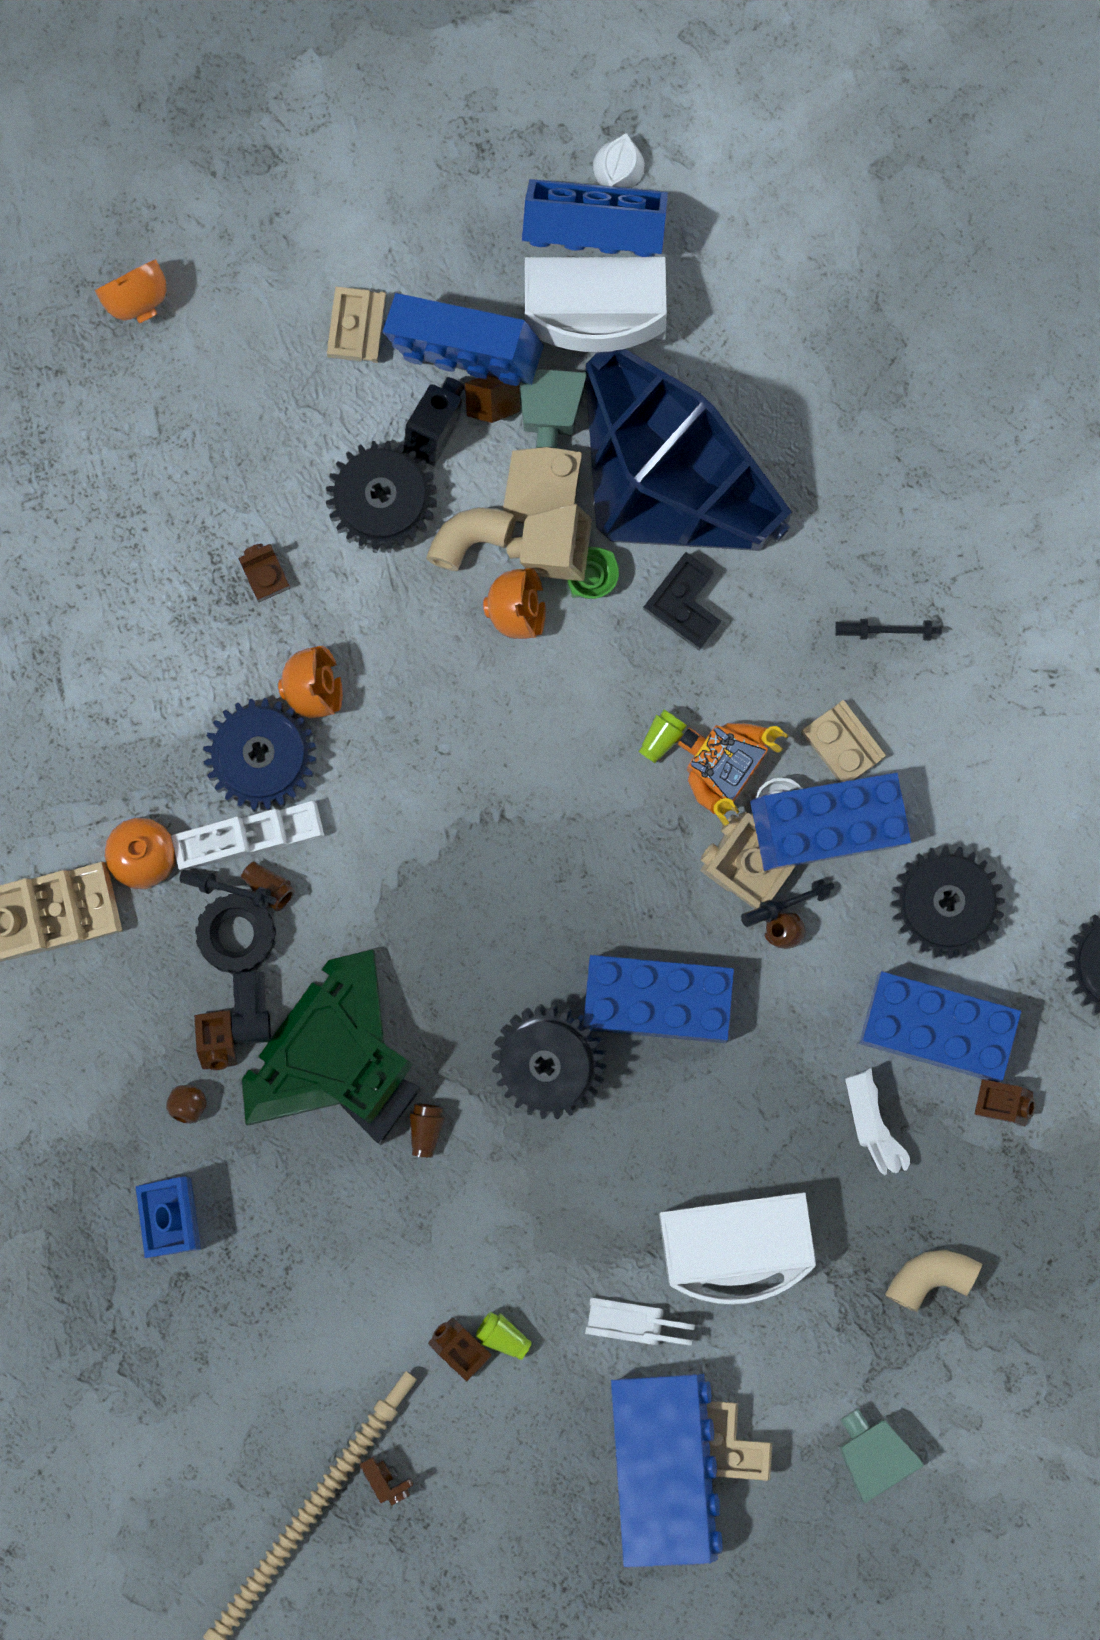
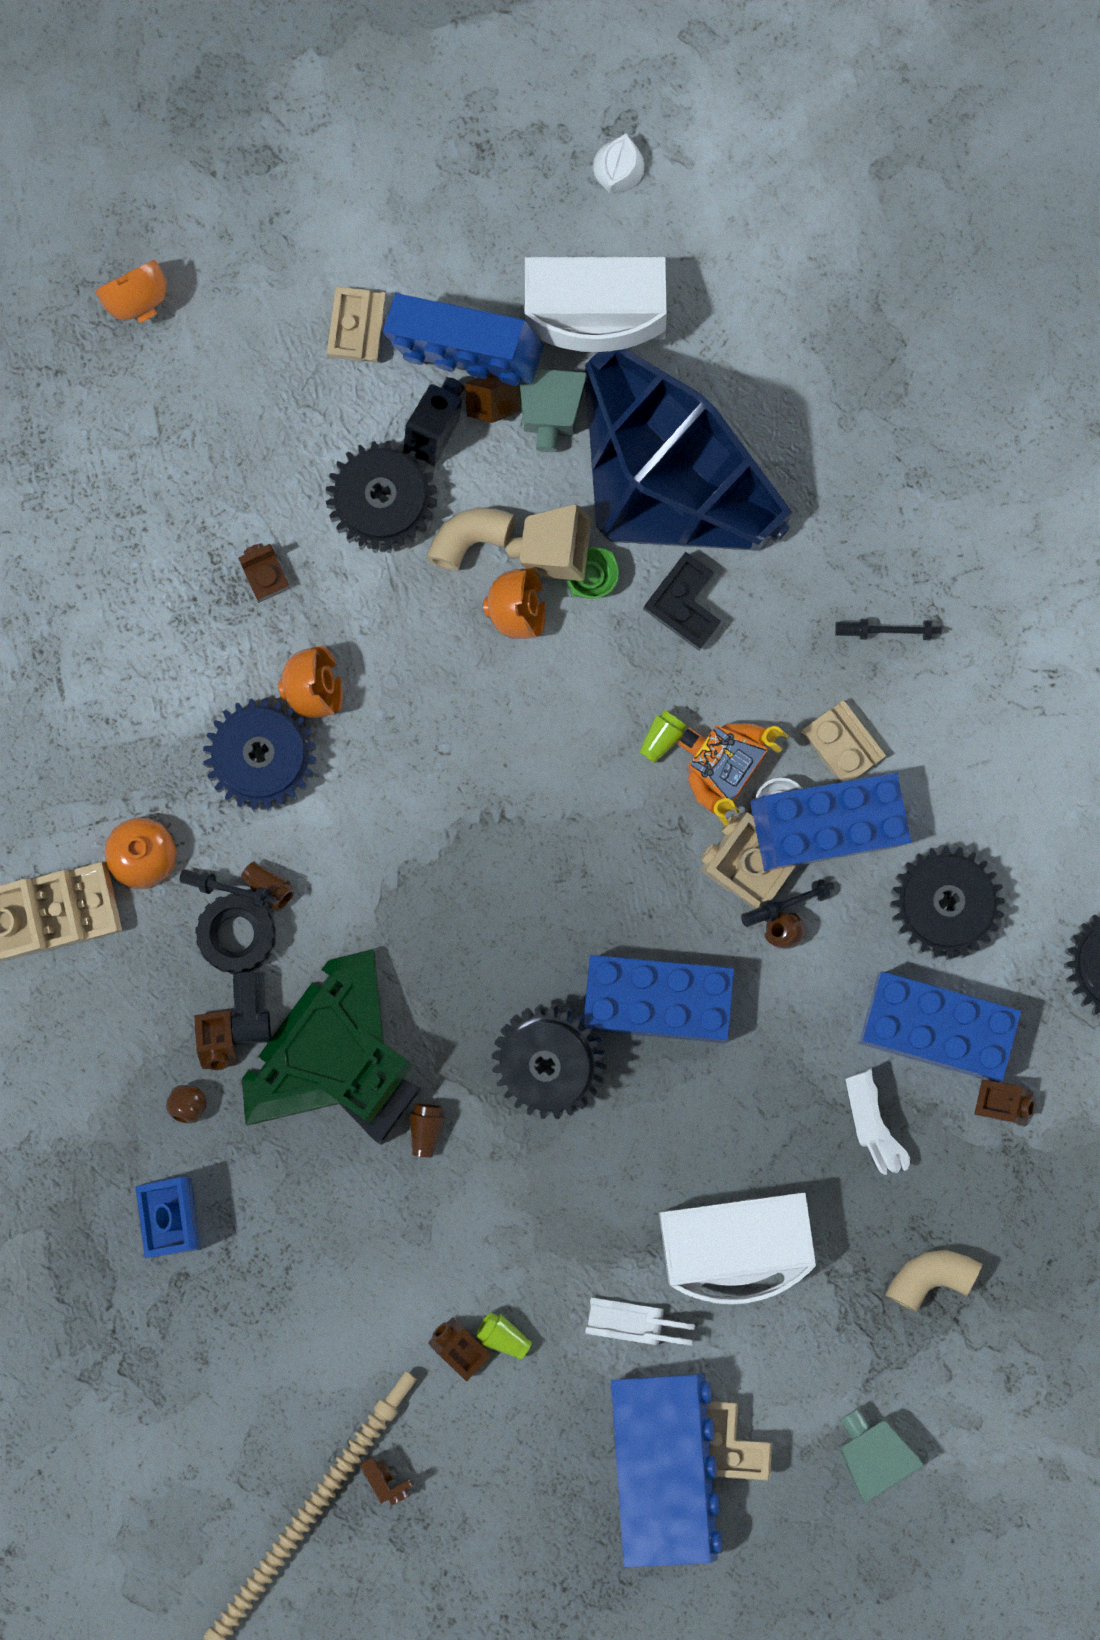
white slope [171,801,324,870] -> none
tan slope [503,447,582,523] -> none
blue brick [522,179,668,257] -> none

